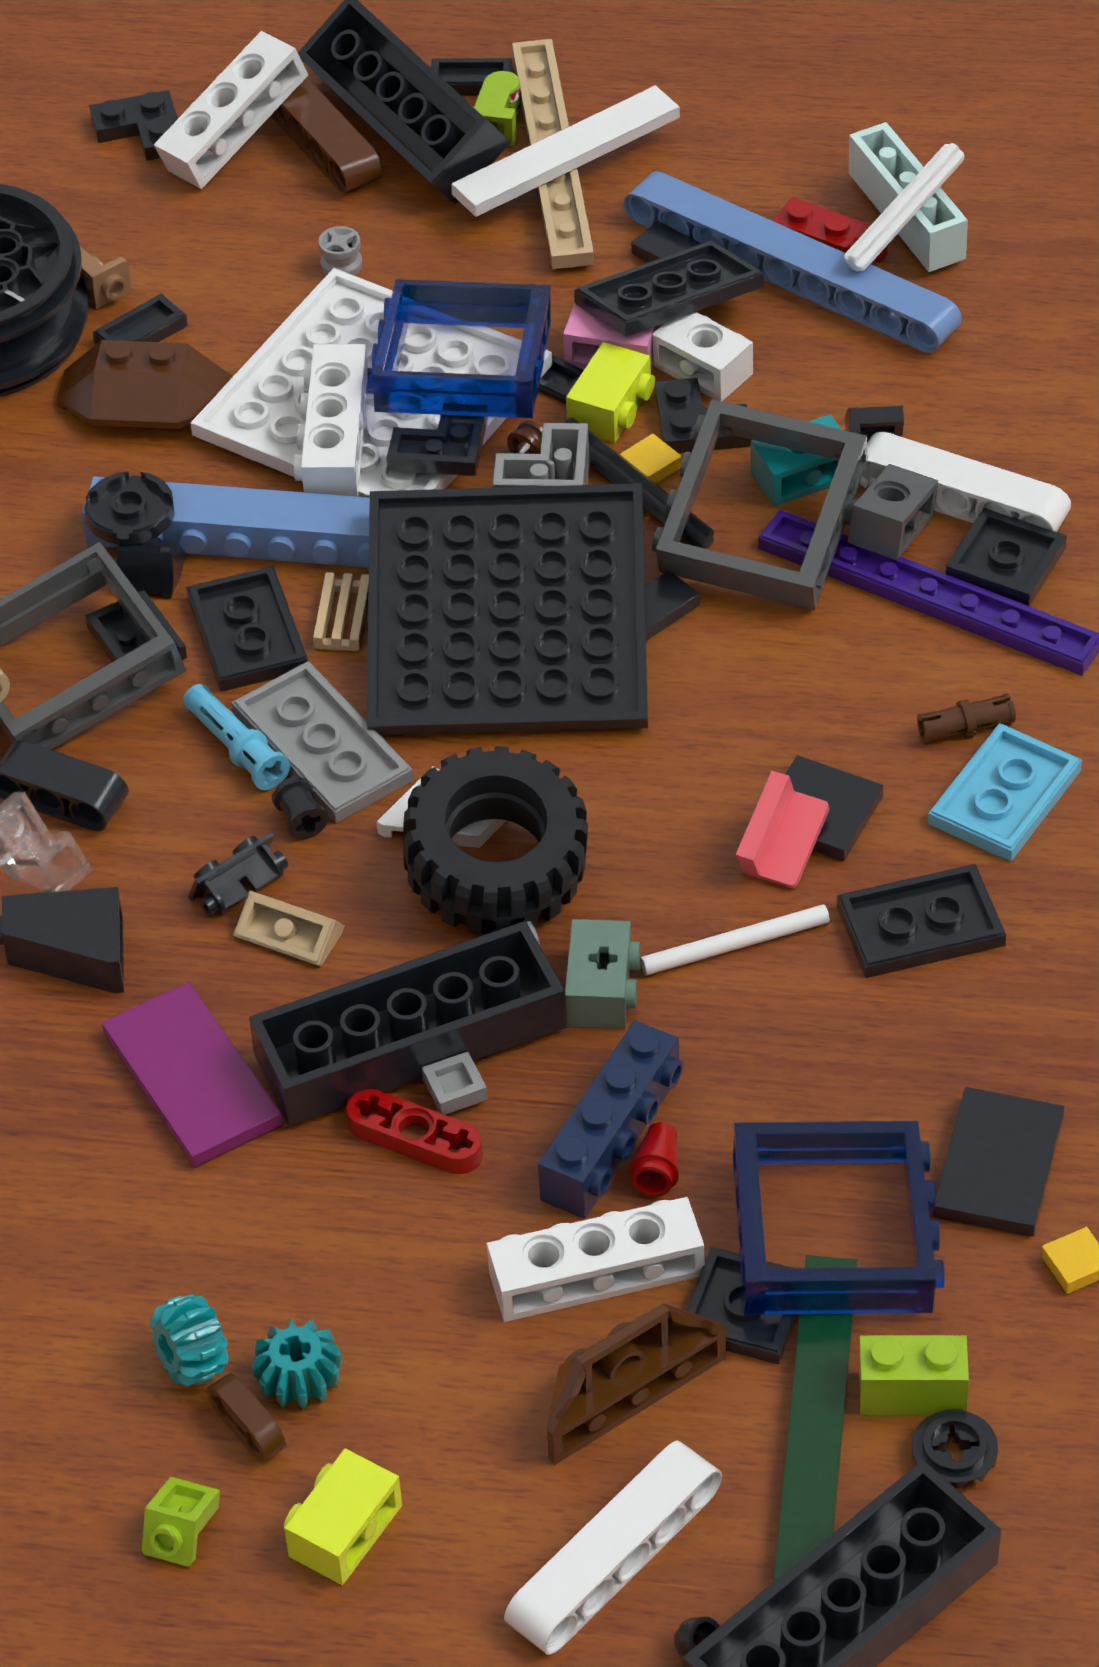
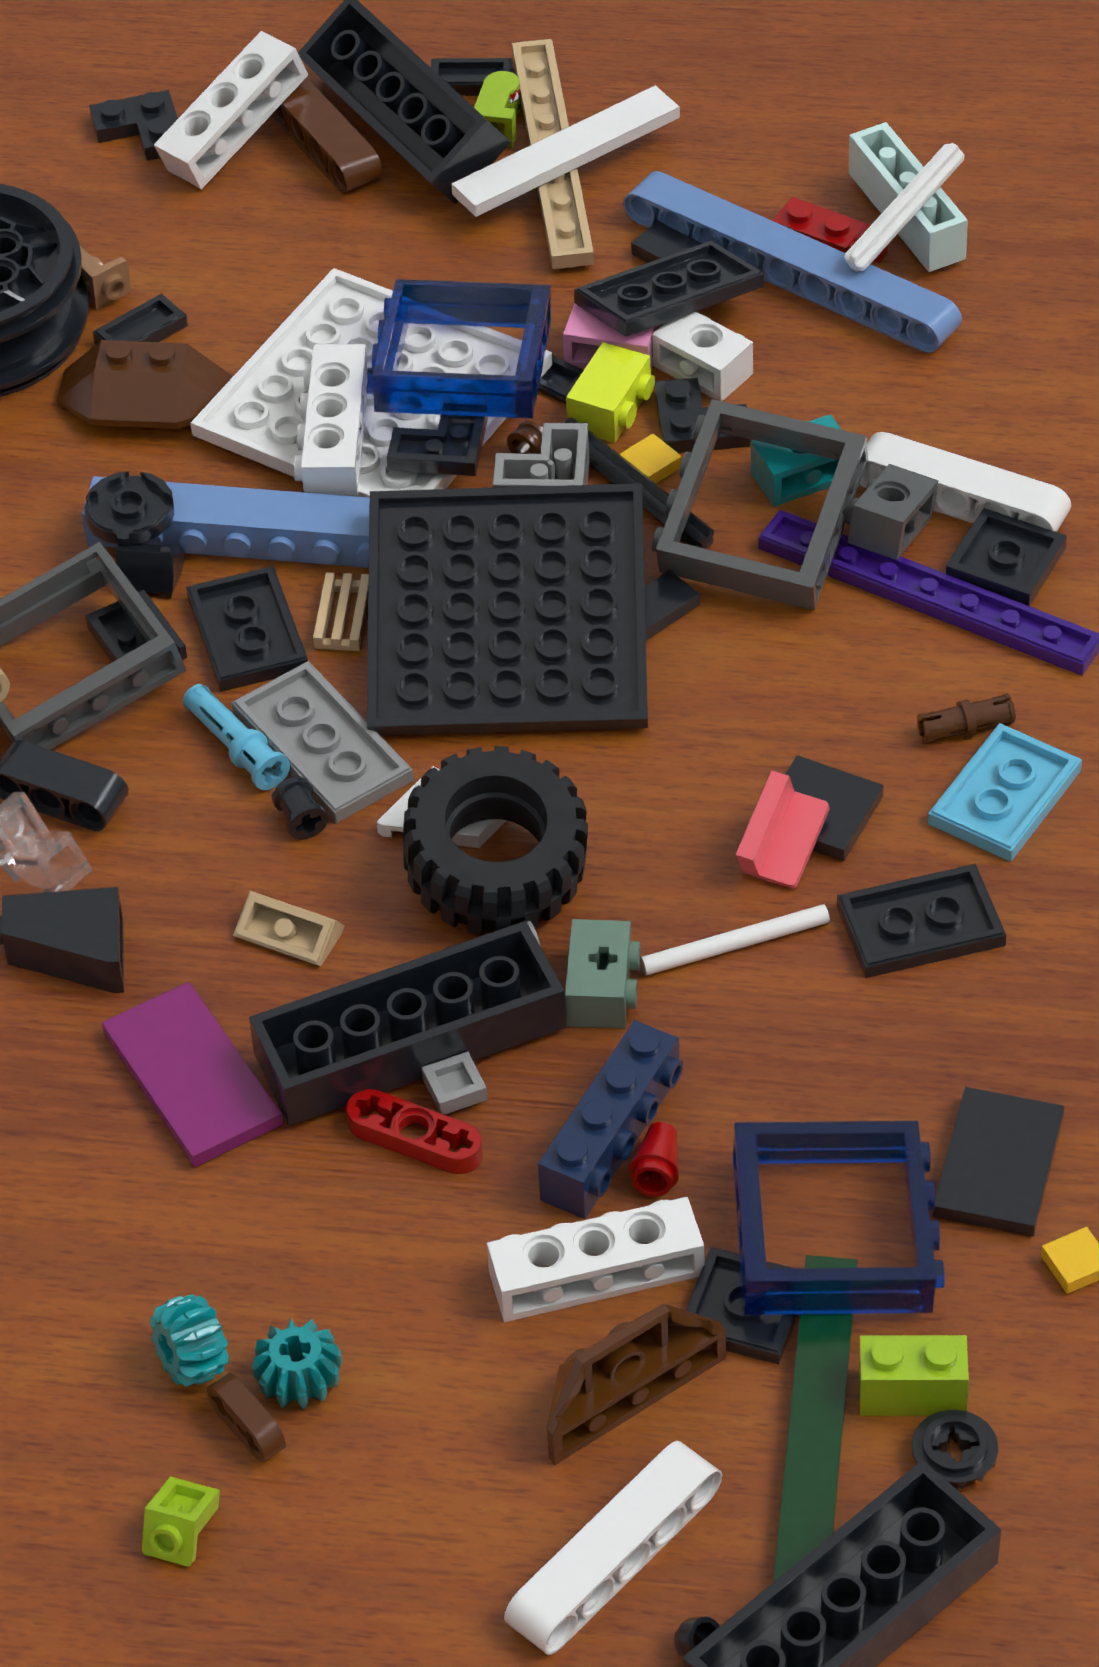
black hinge [188,832,288,916] -> none
neon yellow brick [283,1448,402,1586] -> none
light grey wheel [318,226,363,276] -> none
black tile [844,405,904,442] -> none

